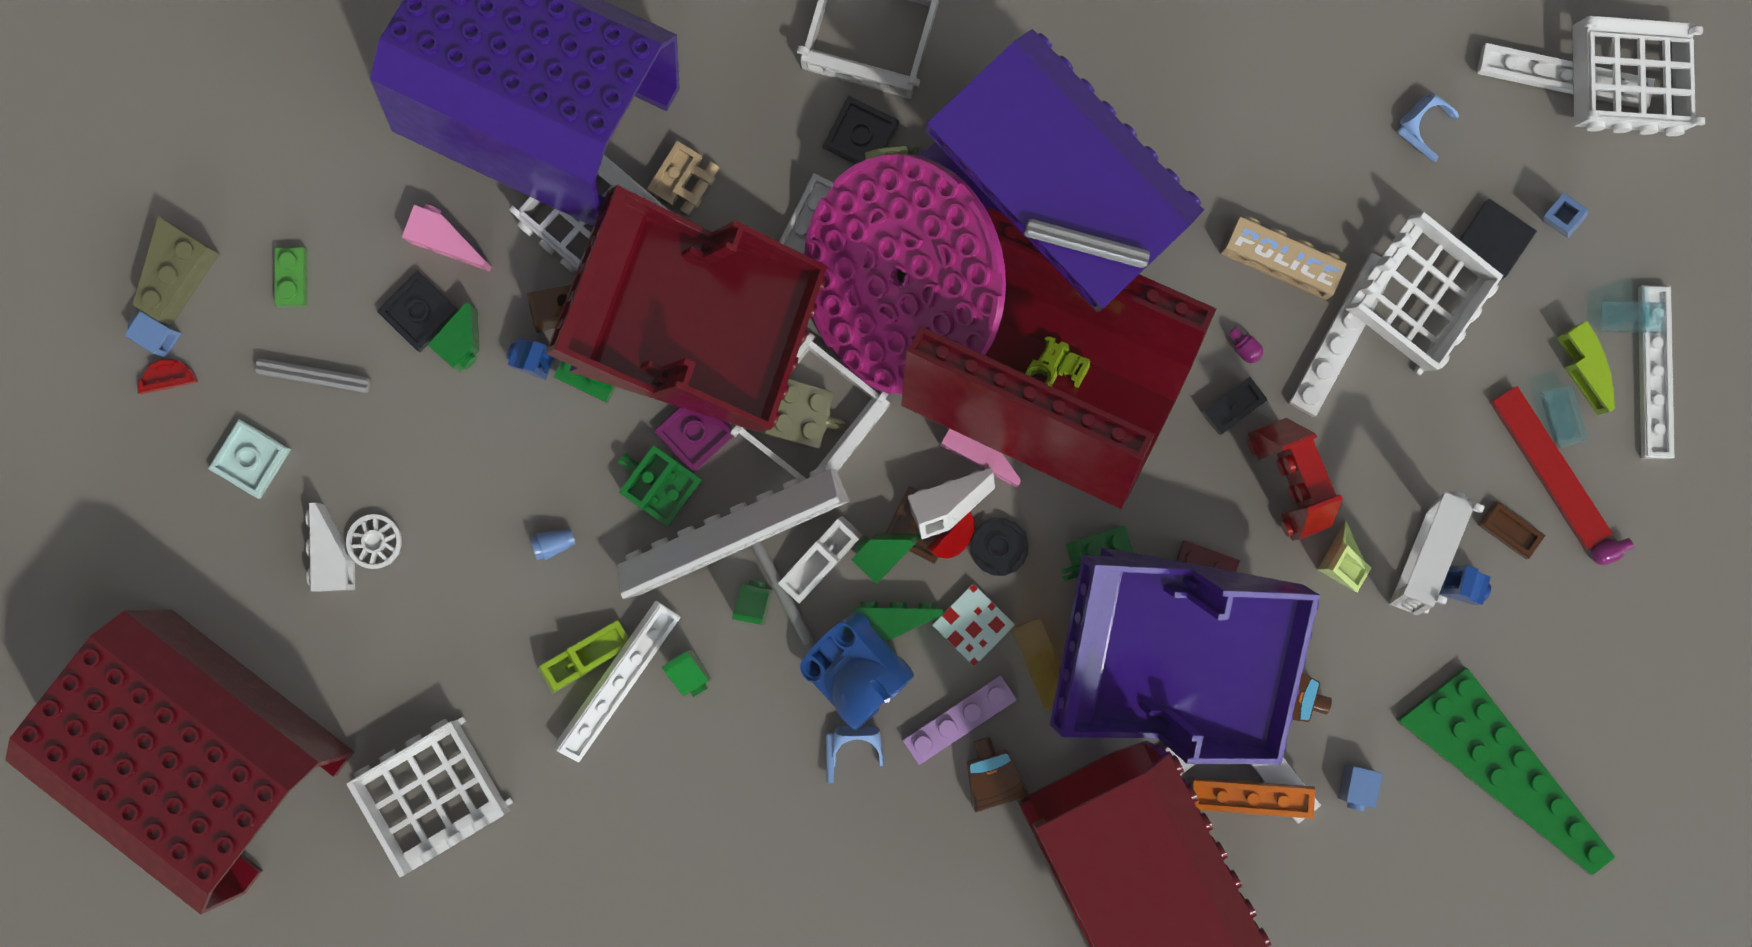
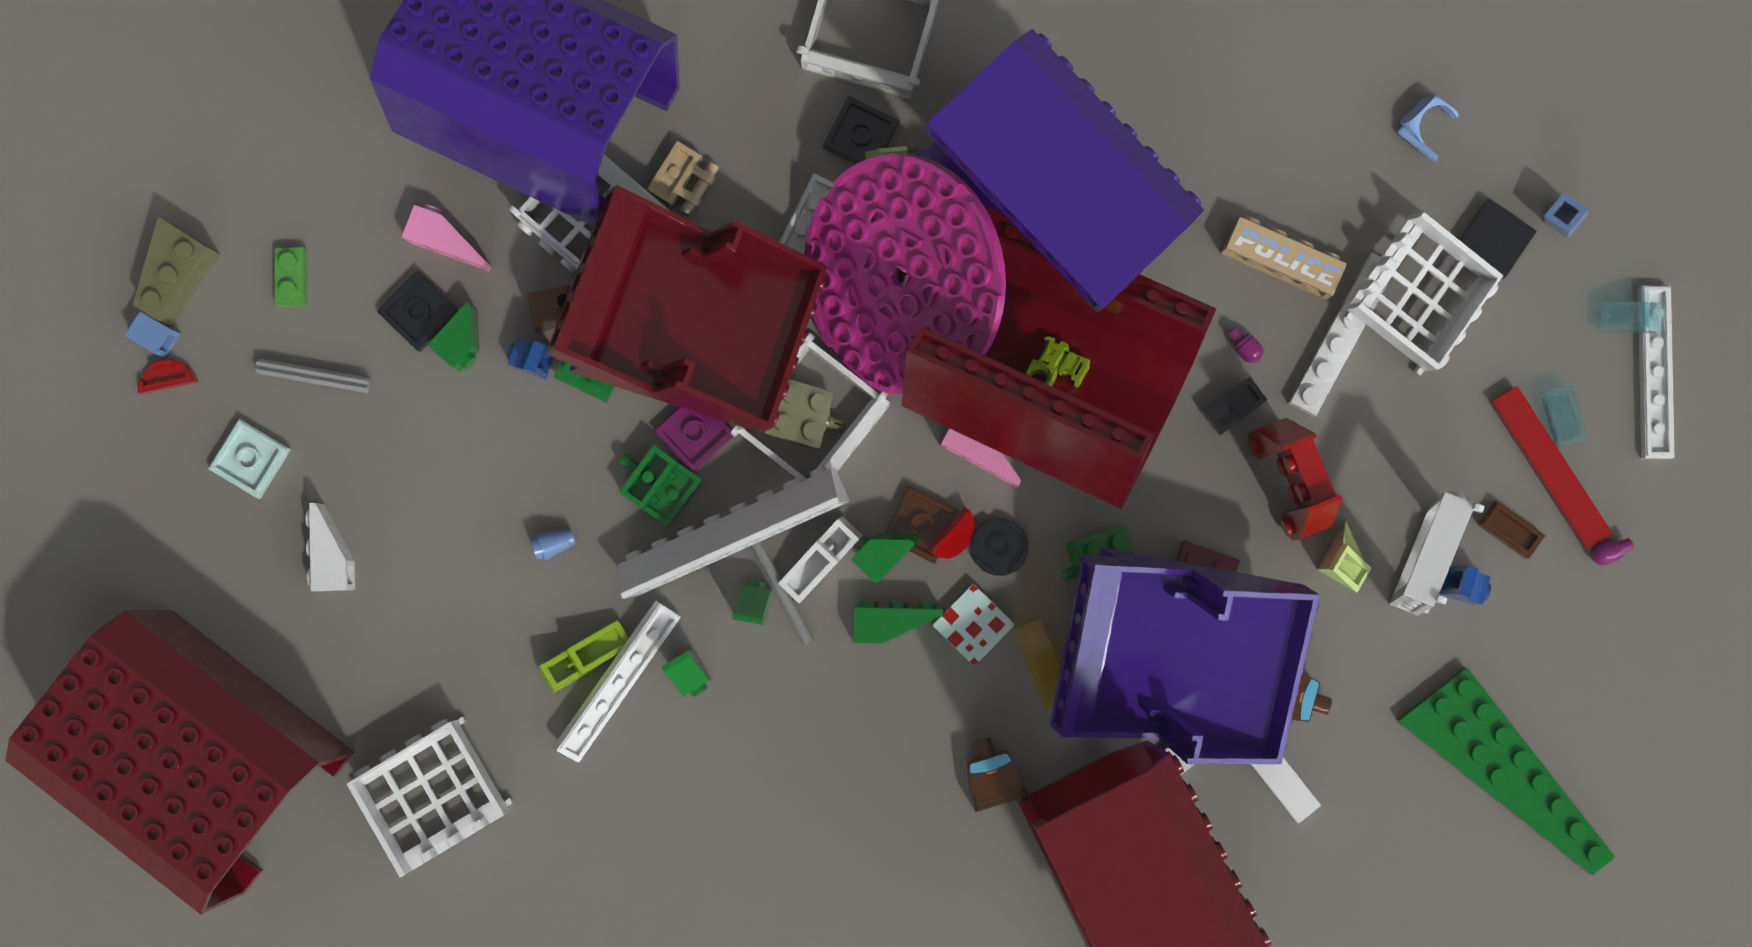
white wheel [346,514,402,569] -> none
blue piece [800,612,914,730] -> none
light blue helmet [826,725,883,783] -> none
lavender plate [903,675,1017,765] -> none
white slope [908,468,995,539] -> none
light grey axle [1025,219,1150,268] -> none
orange plate [1193,778,1315,819] -> none
medium blue brick [1338,764,1383,812] -> none
white plate [1477,43,1655,109] -> none
lime slope [1557,321,1615,415] -> none
white window [1572,16,1705,136] -> none

